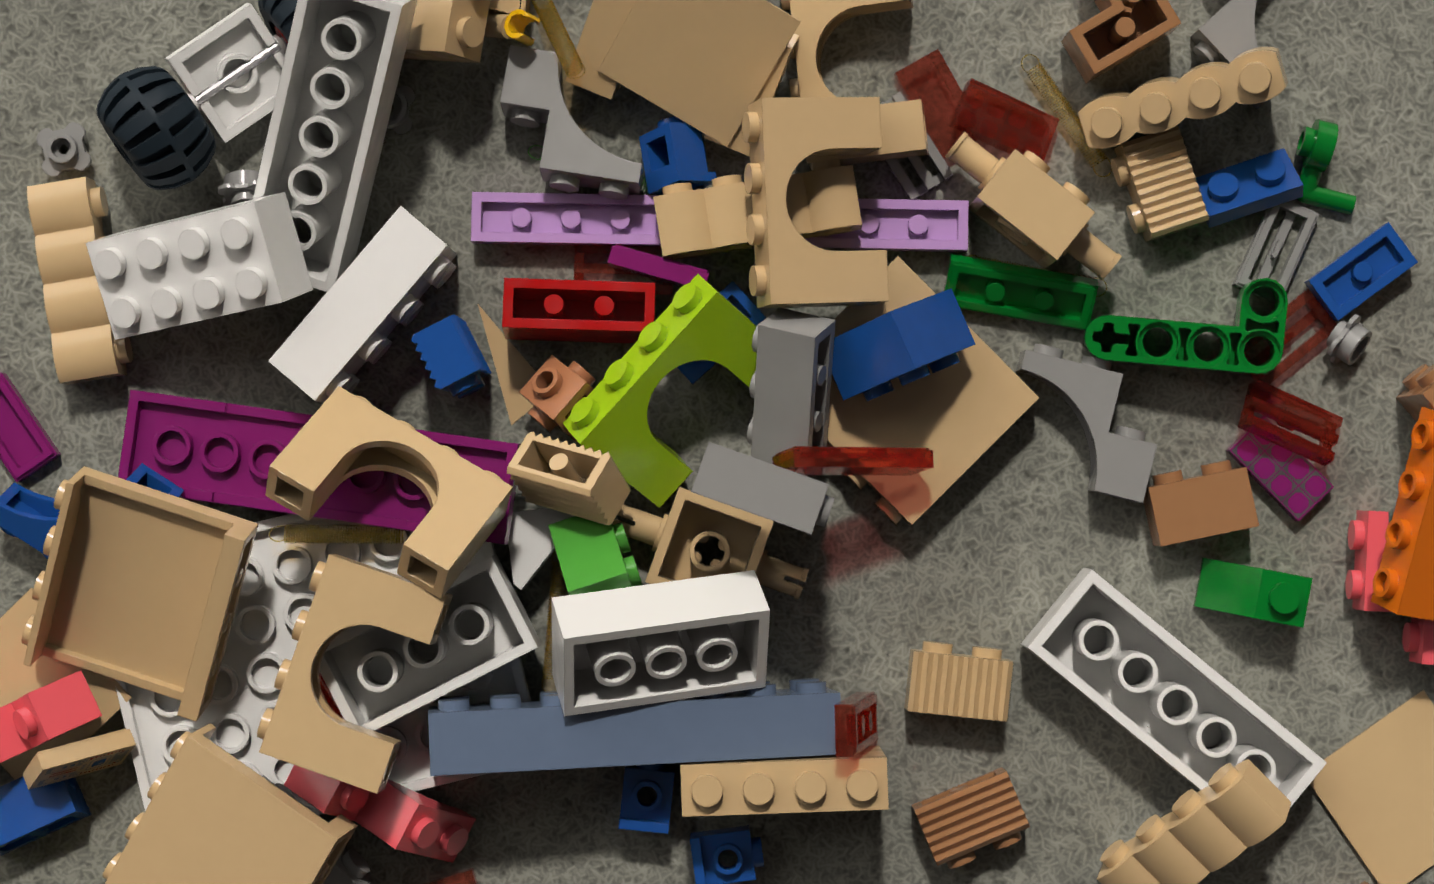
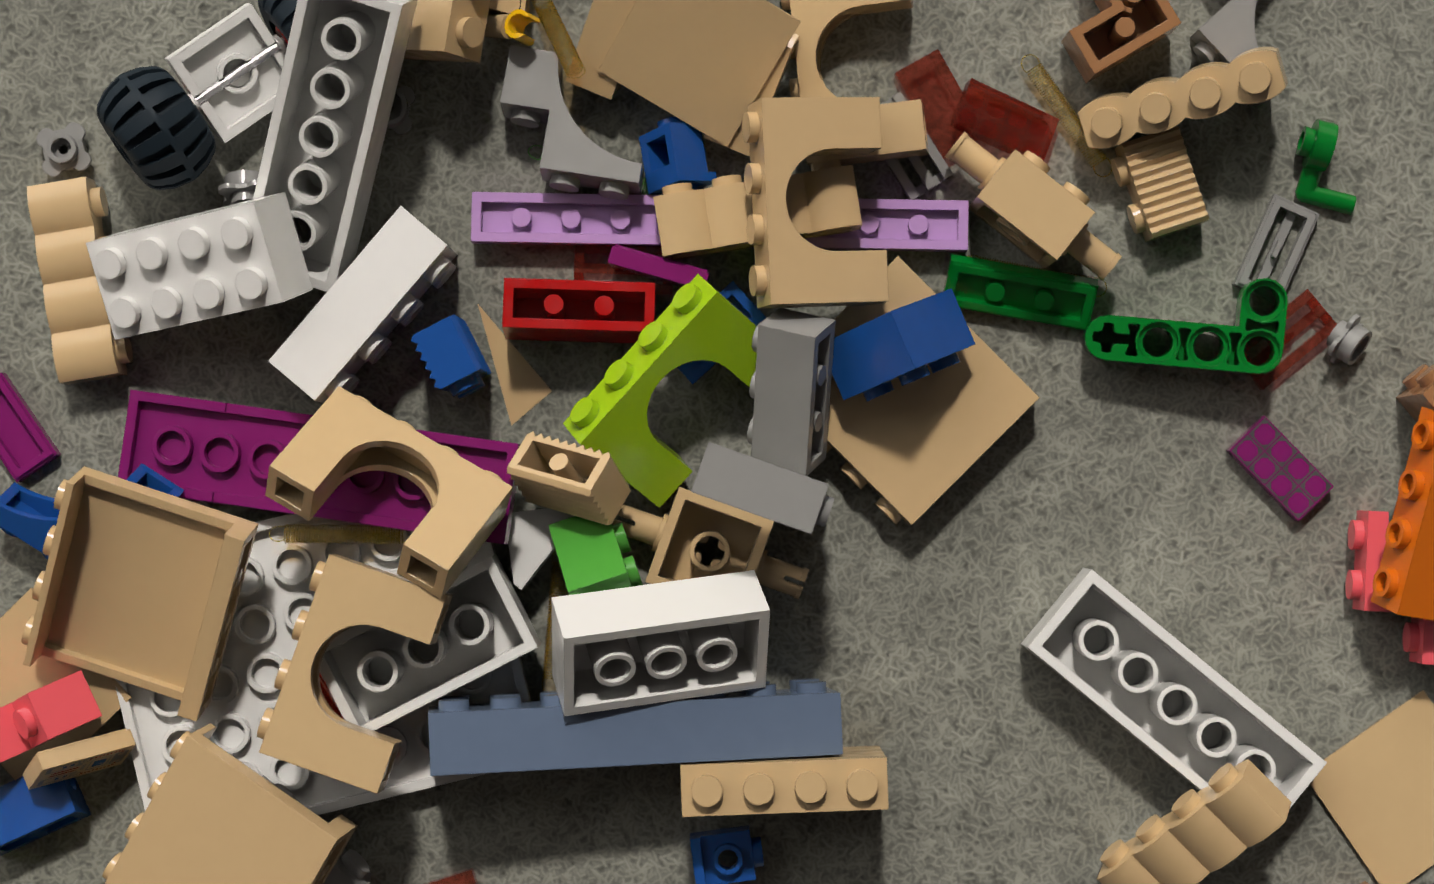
coral arch [284,765,476,863] -> none
nougat brick [519,355,596,443] -> none
blue brick [618,764,675,834] -> none
clear red tile [772,446,934,476] -> none
clear red tile [834,692,878,757] -> none
tan brick [904,641,1013,722] -> none
medium nougat brick [911,767,1030,869] -> none
light grey arch [1016,344,1158,503] -> none
medium nougat brick [1144,460,1259,547] -> none
green slope [1193,558,1313,628] -> none
blue plate [1196,148,1304,228] -> none
clear red tile [1238,379,1343,466] -> none
blue plate [1304,222,1418,322] -> none

